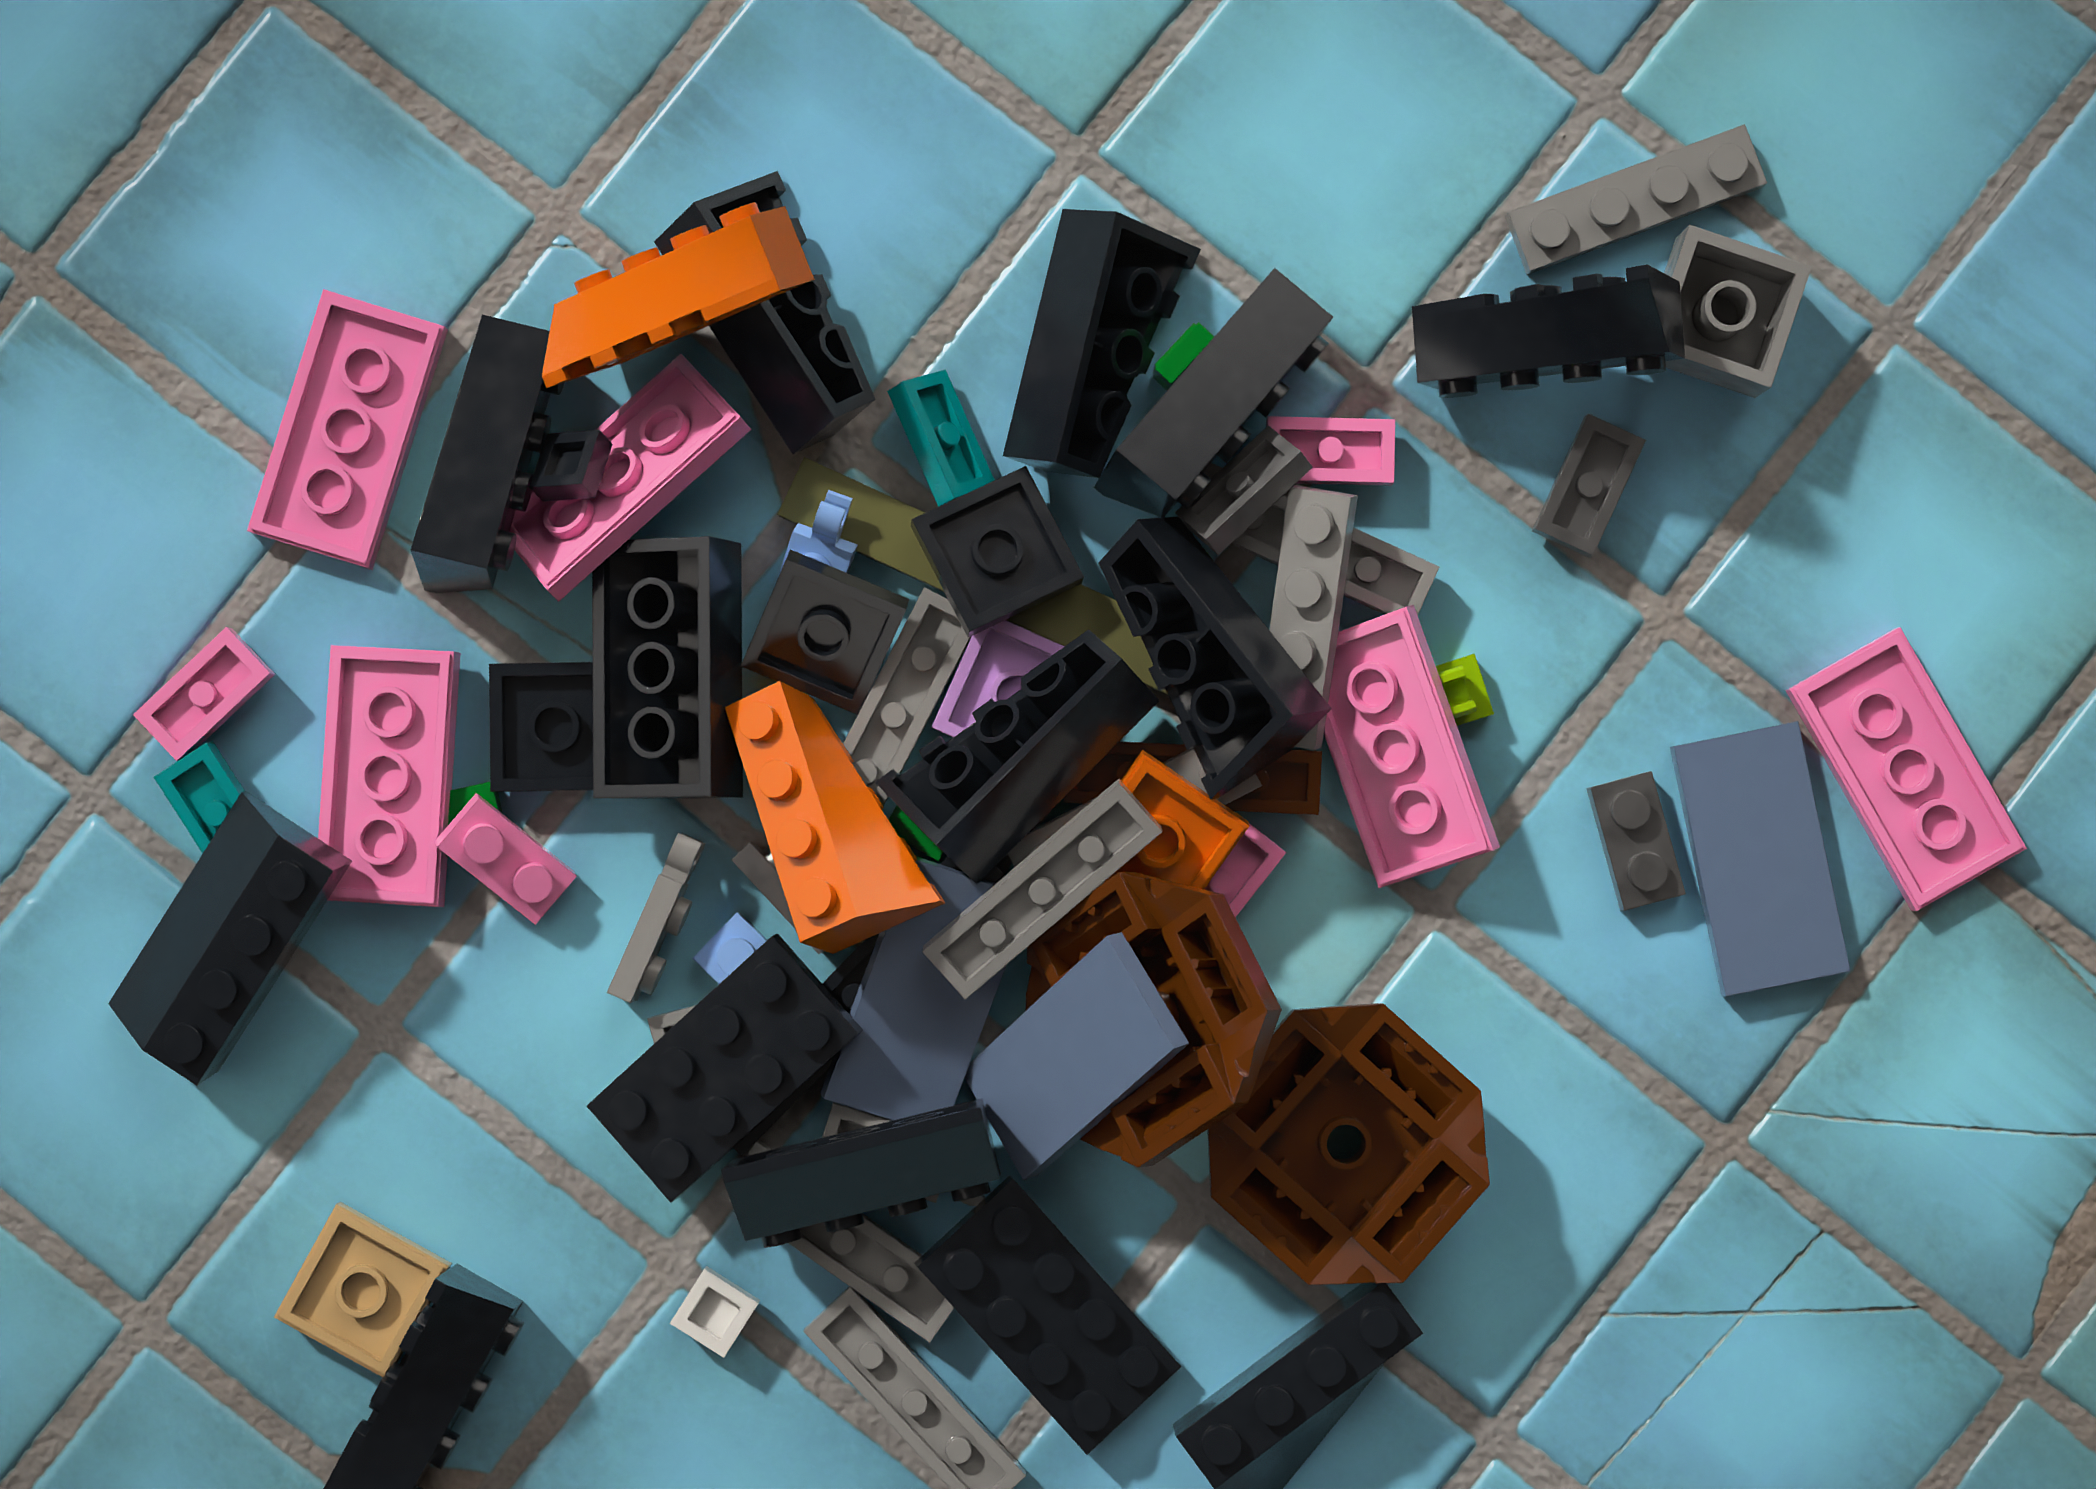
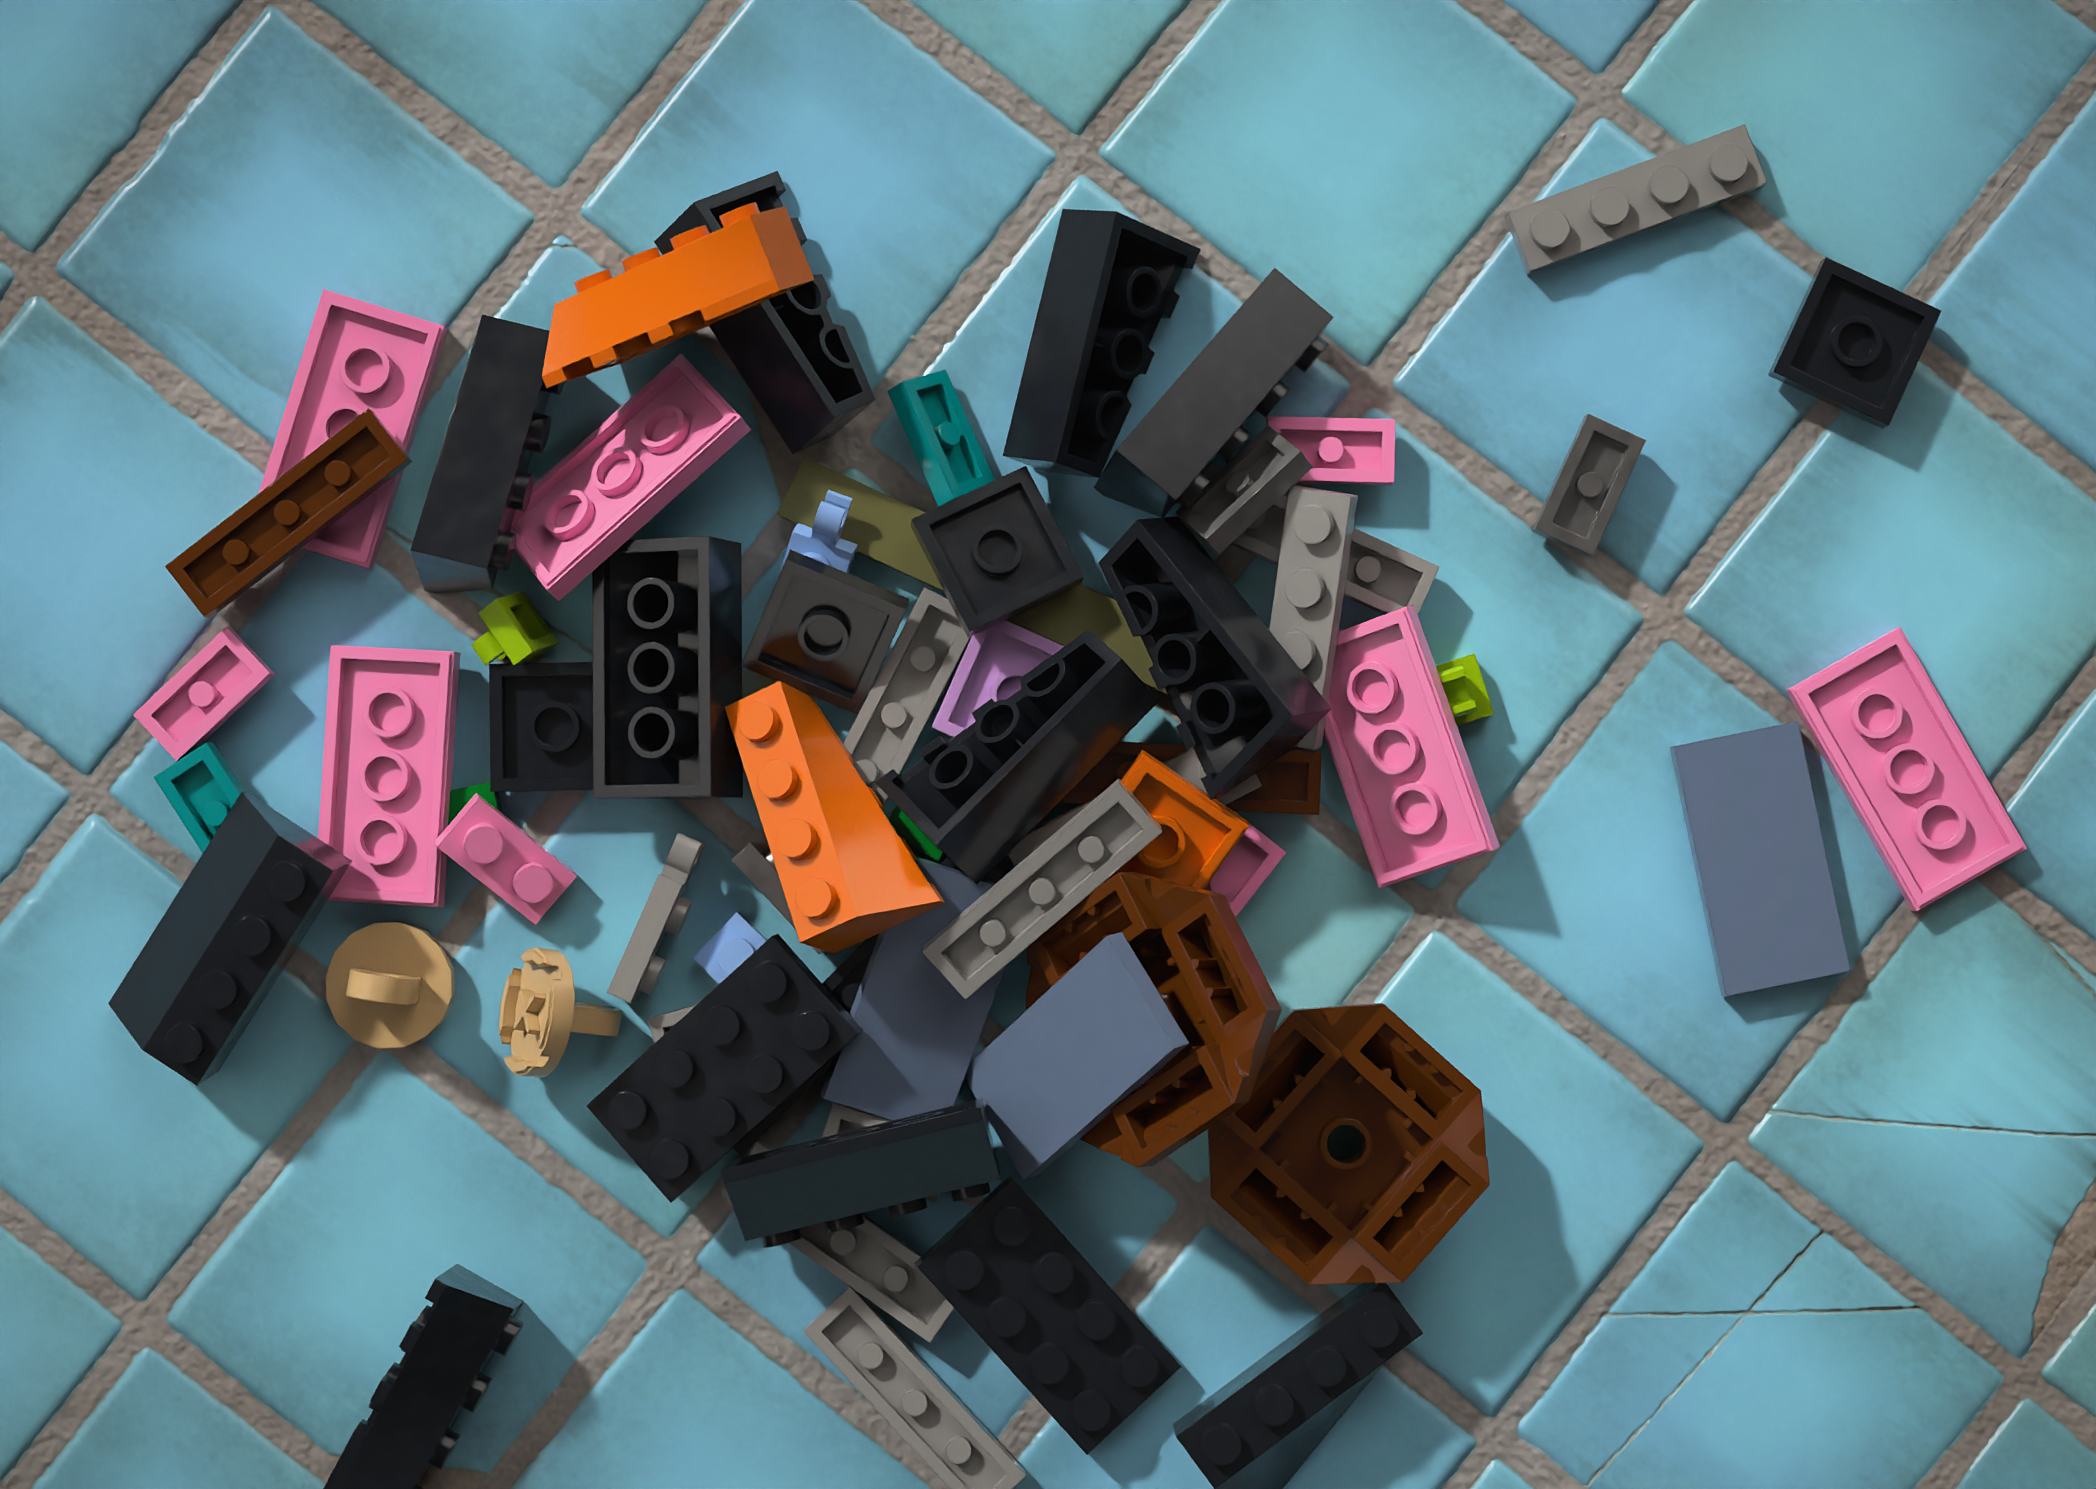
tan plate [274,1202,452,1377] -> none
black plate [529,430,613,501] -> none
white plate [670,1266,760,1358] -> none
green tile [1153,322,1214,391] -> none
black wedge [1412,264,1685,398] -> none
flat silver plate [1586,771,1686,911] -> none
light grey brick [1664,225,1812,398] -> none
none -> reddish brown plate [165,408,412,619]
none -> tan tile [325,922,455,1049]
none -> lime tile [471,591,559,666]
none -> tan tile [499,948,622,1078]
none -> black plate [1768,257,1941,429]

